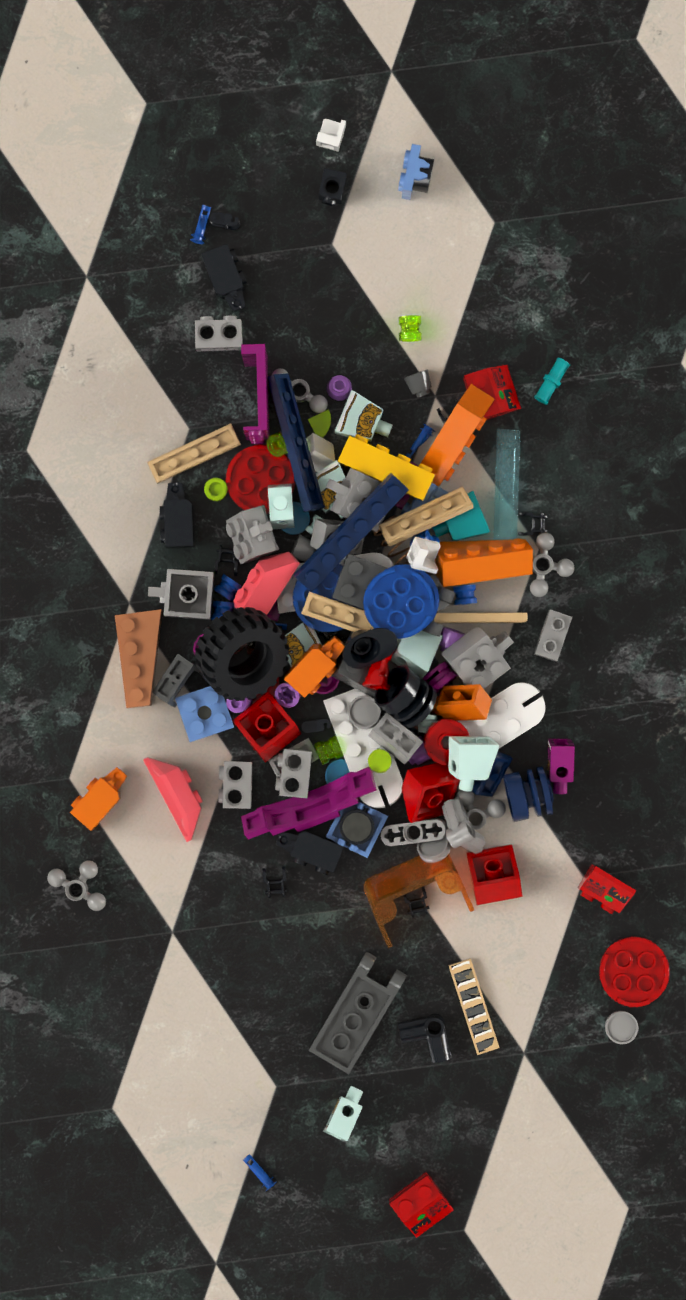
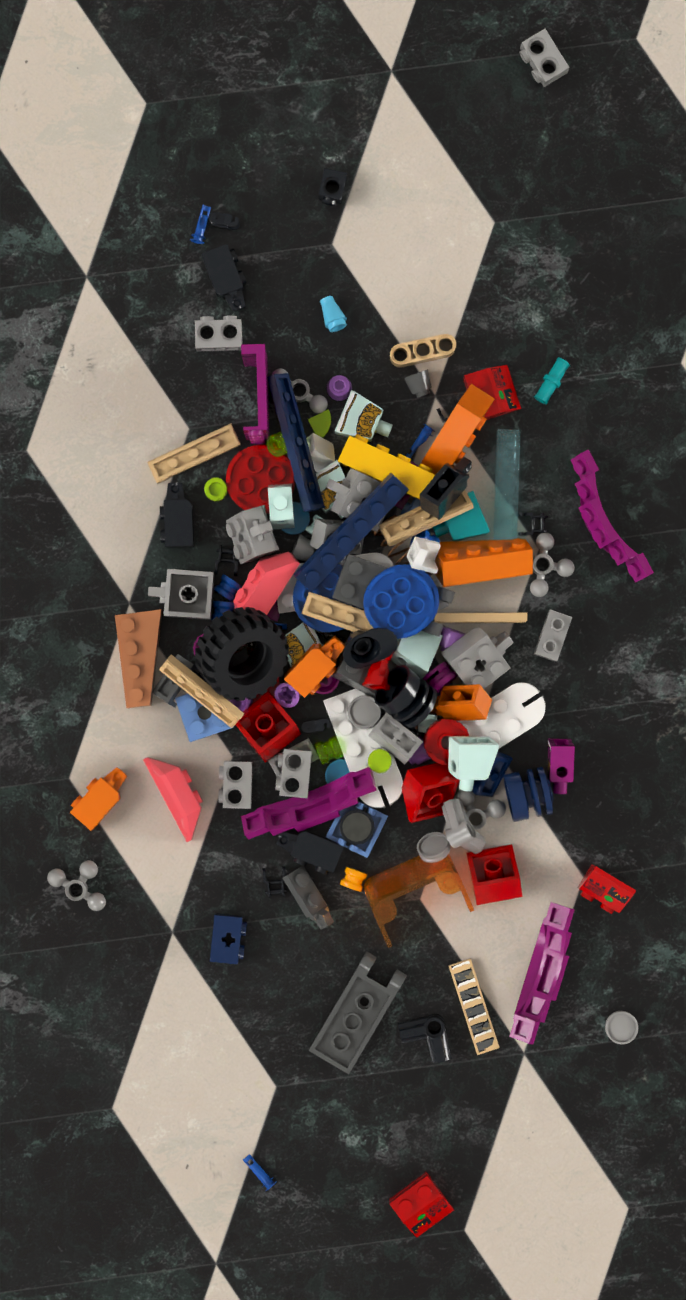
white panel [316,119,346,152] -> none
light aqua torso [323,1086,363,1141] -> none
light grey beam [381,819,448,846] -> none
medium blue piece [398,144,434,200] -> none
clear neon green wheel [398,315,422,342] -> none
black piece [402,883,430,917] -> none
blue wheel [453,584,477,605] -> none
red tile [599,936,670,1007] -> none
none -> tan tile [159,655,245,728]
none -> dark blue brick [210,913,247,965]
none -> dark grey hinge [283,866,334,930]
none -> medium azure cone [320,296,347,332]
none -> light orange wheel [340,867,367,892]
none -> tan beam [390,334,456,368]
none -> black hinge [420,457,472,520]
none -> magenta piece [509,902,575,1045]
none -> light grey brick [519,29,569,87]
none -> magenta piece [571,449,654,583]

